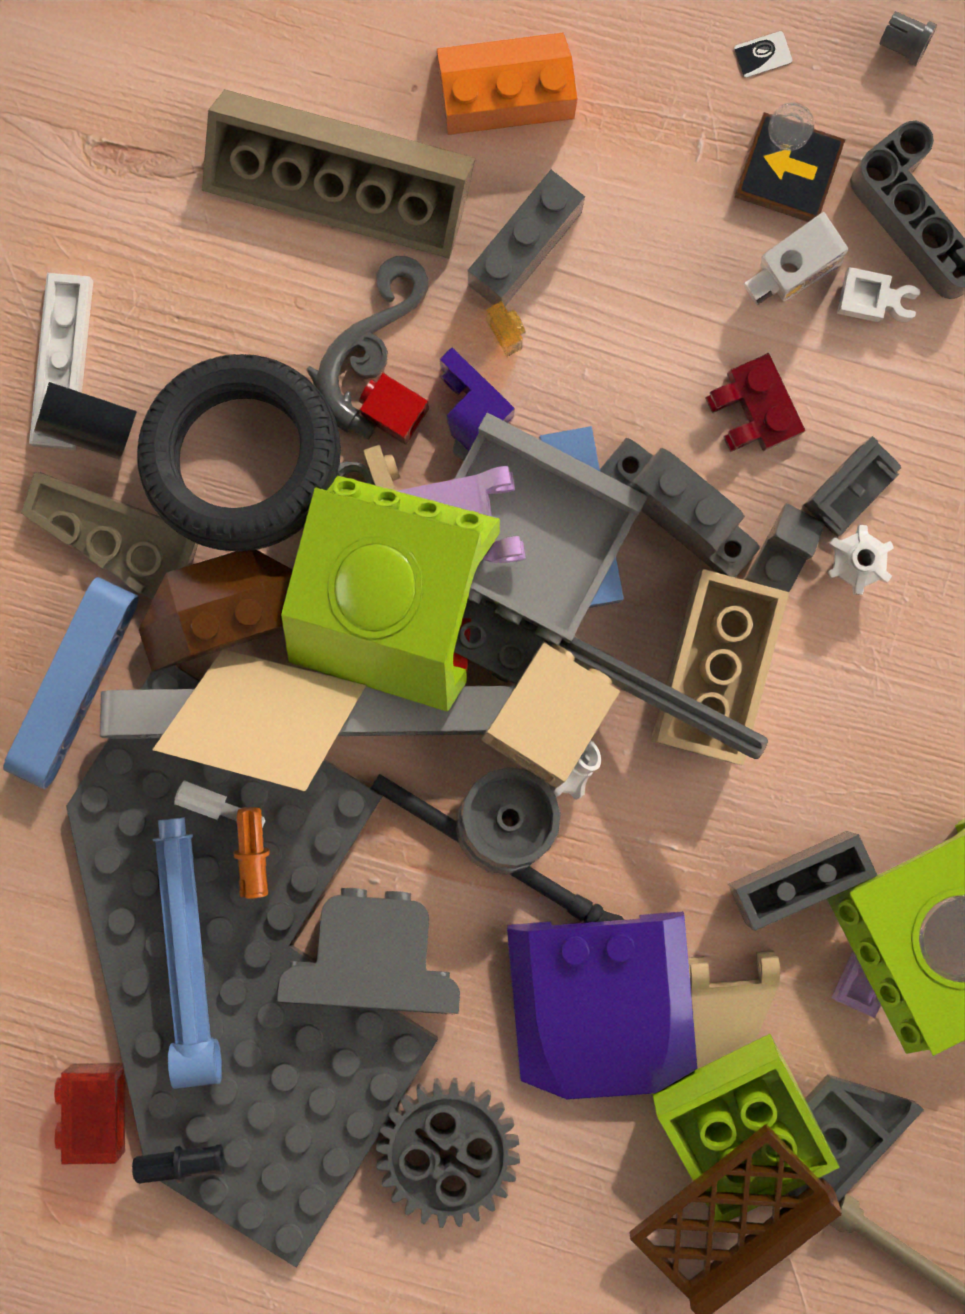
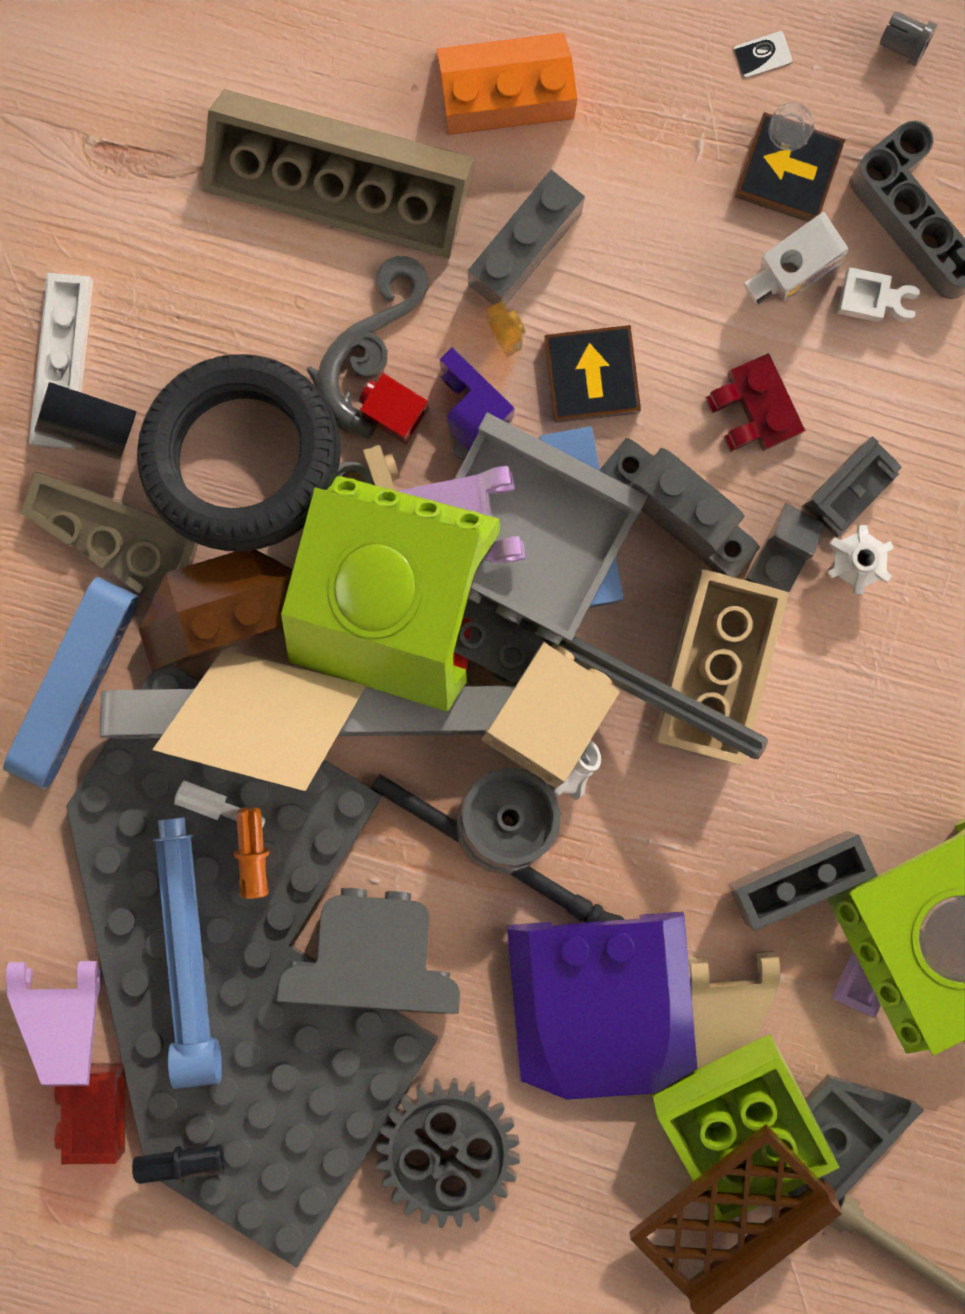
none -> lavender flag [6,961,103,1087]
none -> black tile [544,325,641,423]

